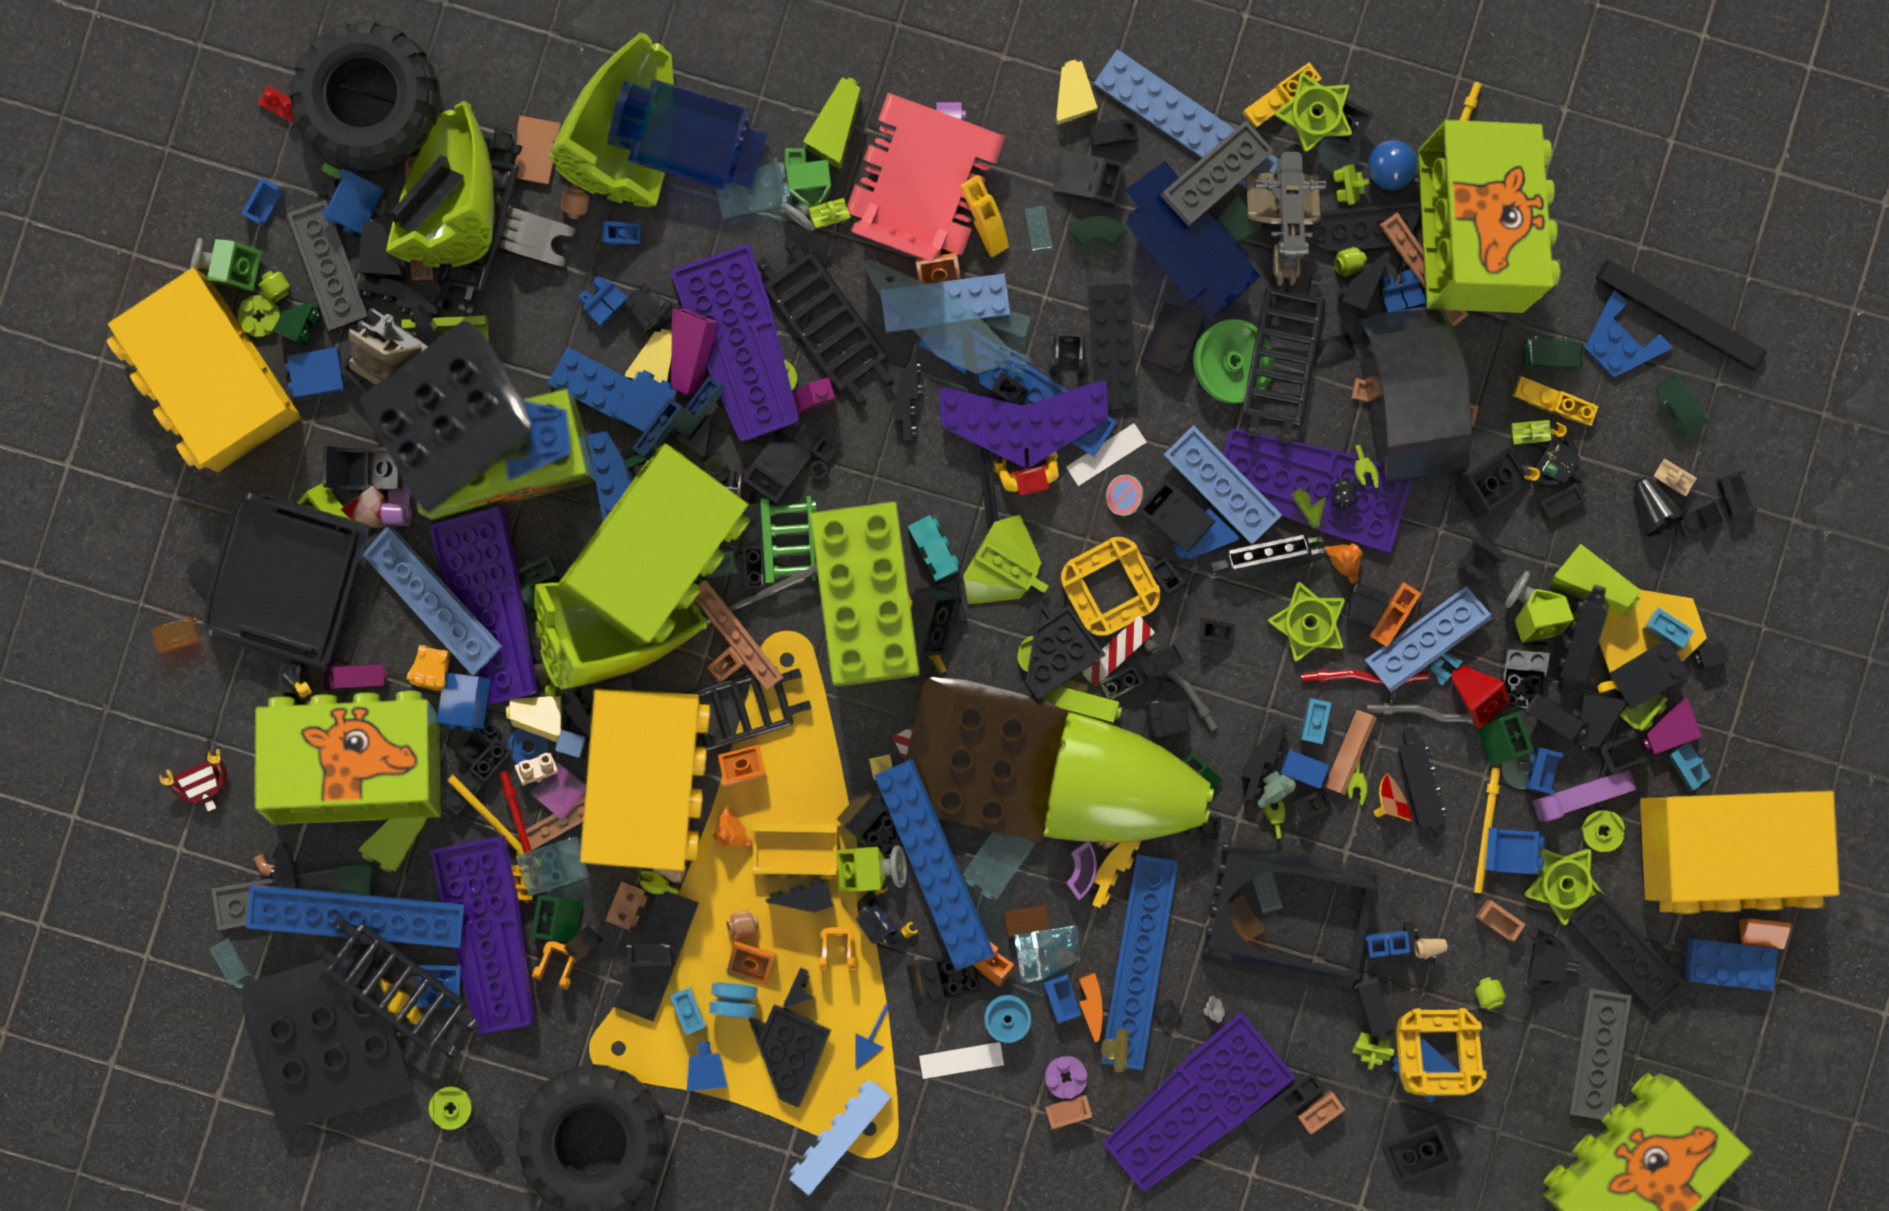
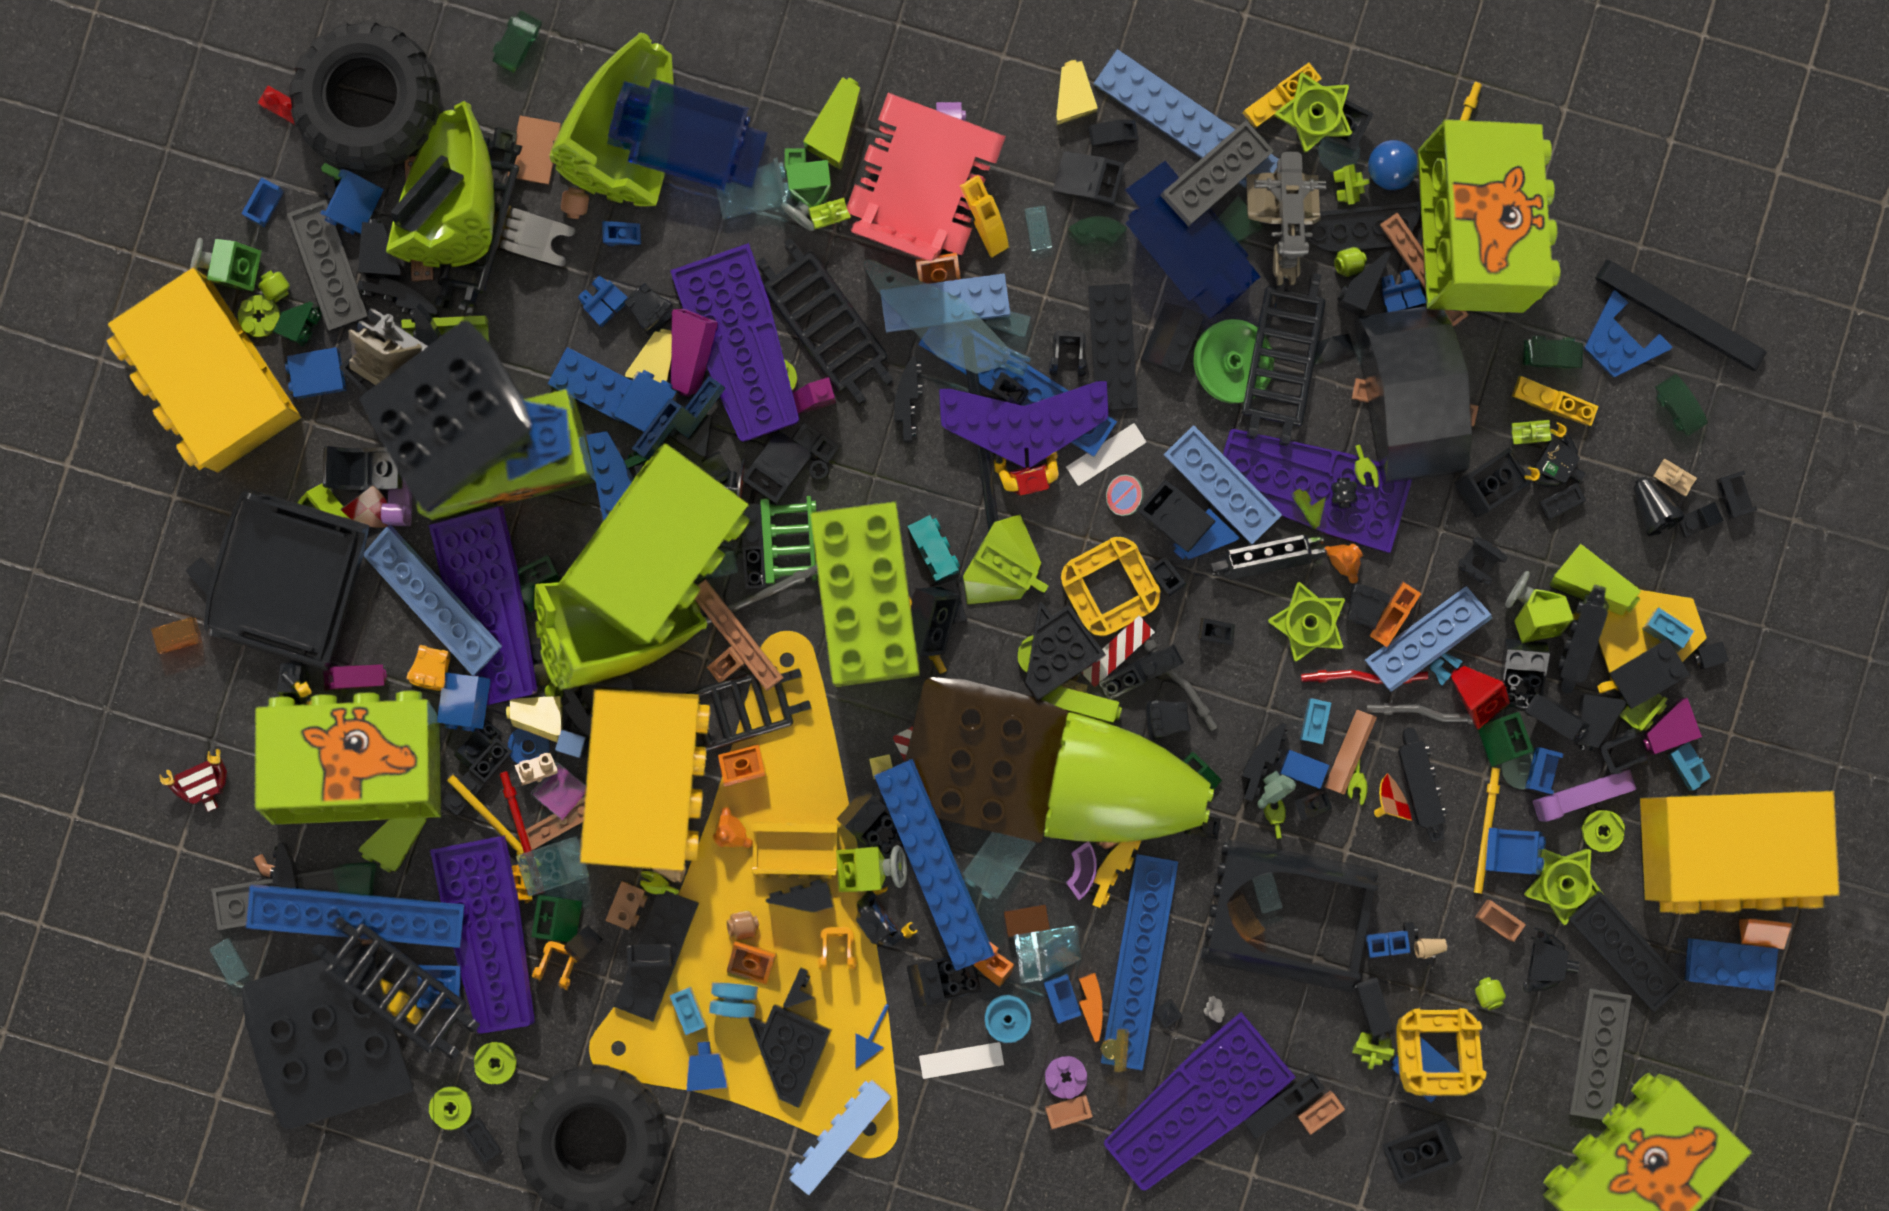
none -> lime plate [474,1042,517,1084]
none -> clear green brick [492,10,542,73]

